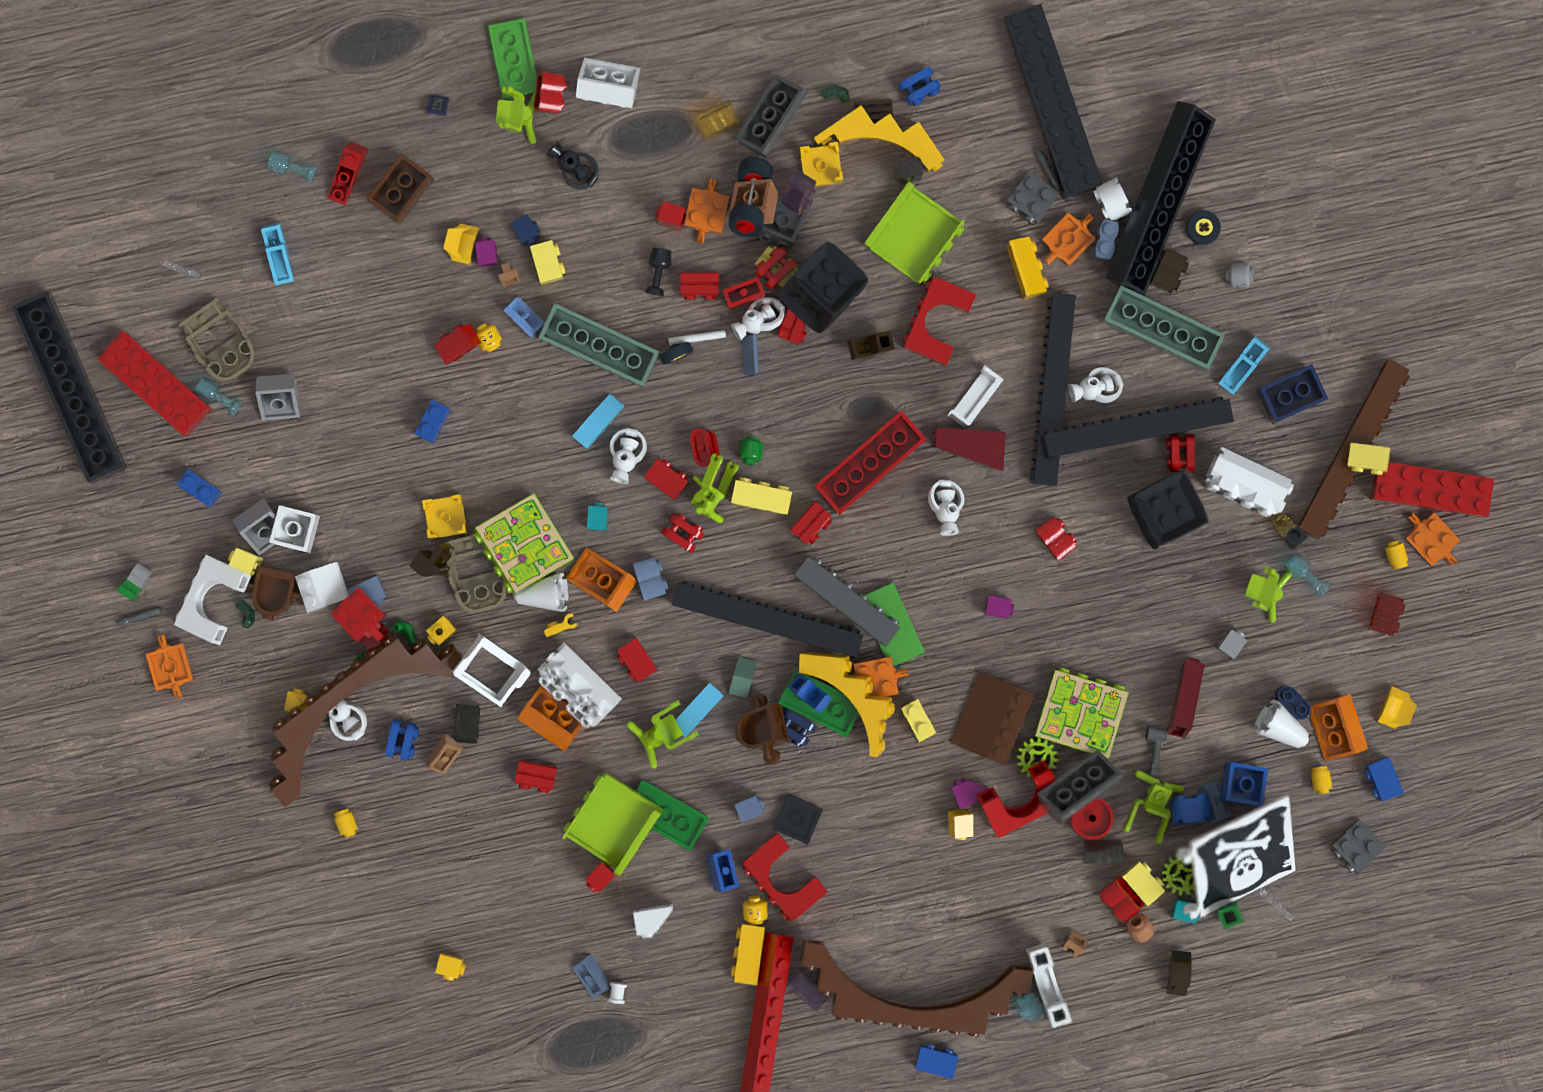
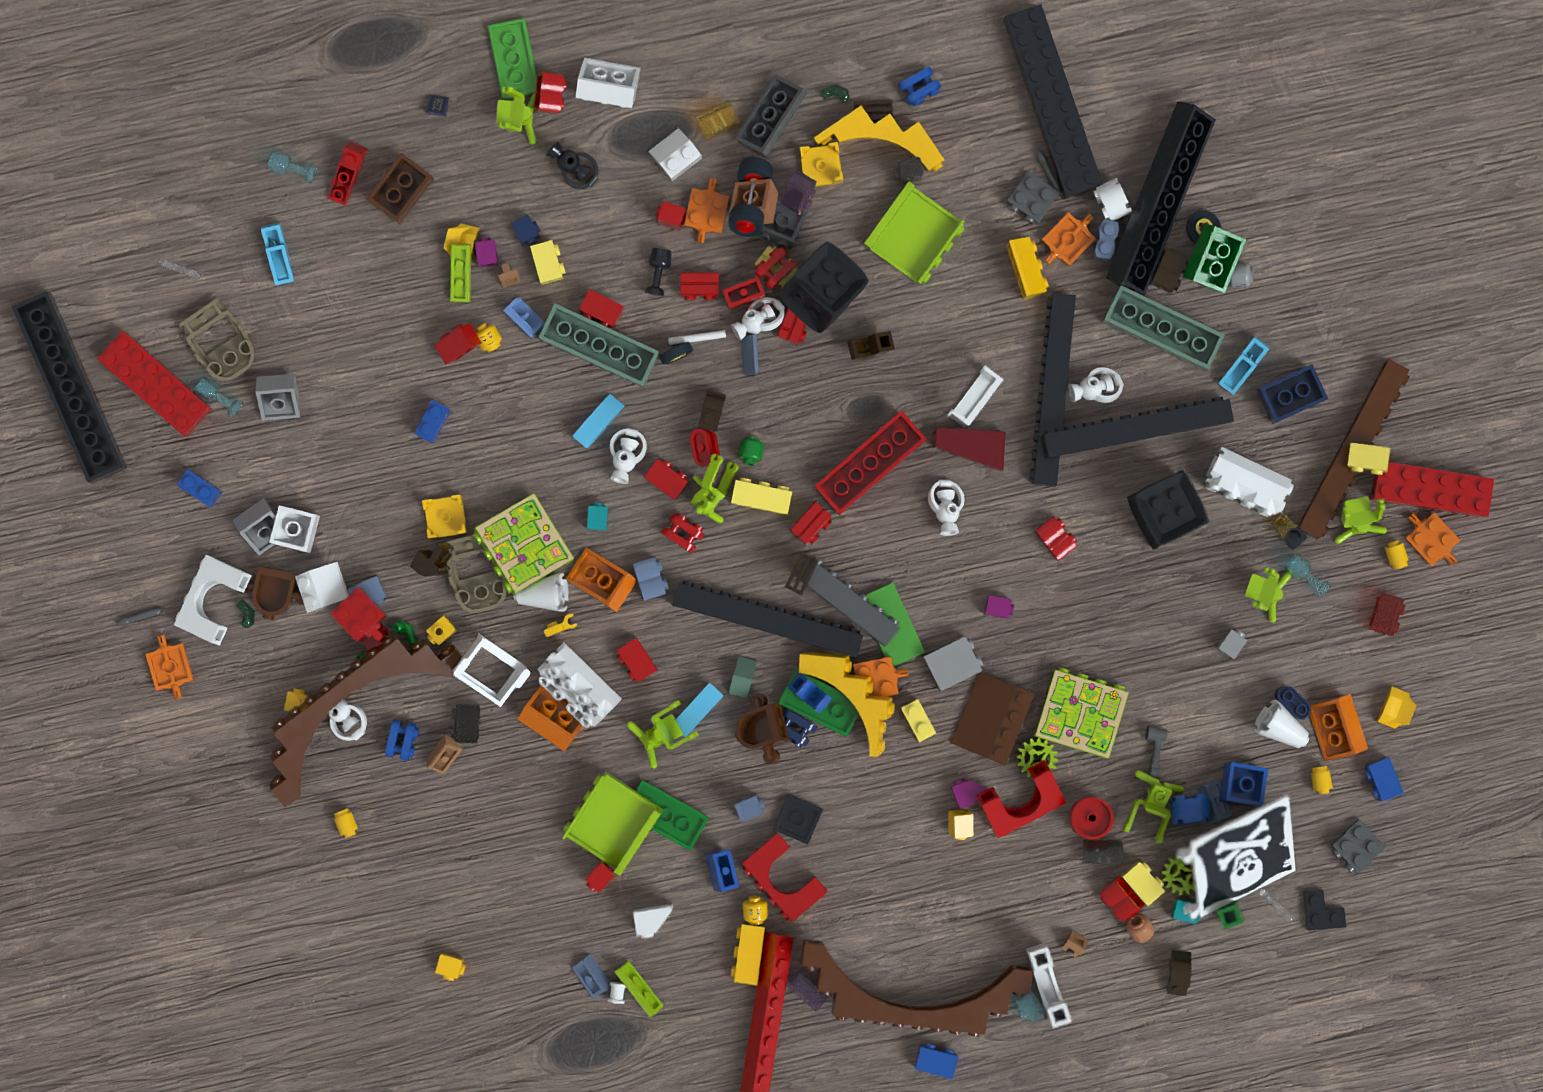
leg [117,563,153,601] -> none
light yellow brick [228,548,263,576] -> none
red brick [515,760,558,793] -> none
red arch [902,276,976,366] -> none
dark grey brick [1037,750,1123,824] -> none
red brick [1166,434,1195,473] -> none
dark red slope [1167,658,1205,738] -> none
none -> lime tile [450,244,471,302]
none -> red brick [579,289,624,328]
none -> lime tile [615,960,664,1017]
none -> white slope [648,128,702,181]
none -> dark brown brick [698,390,726,432]
none -> dark brown tile [785,552,819,596]
none -> light grey brick [923,636,984,691]
none -> green brick [1183,223,1246,293]
none -> black plate [1303,890,1346,931]
none -> lime piece [1334,496,1387,544]

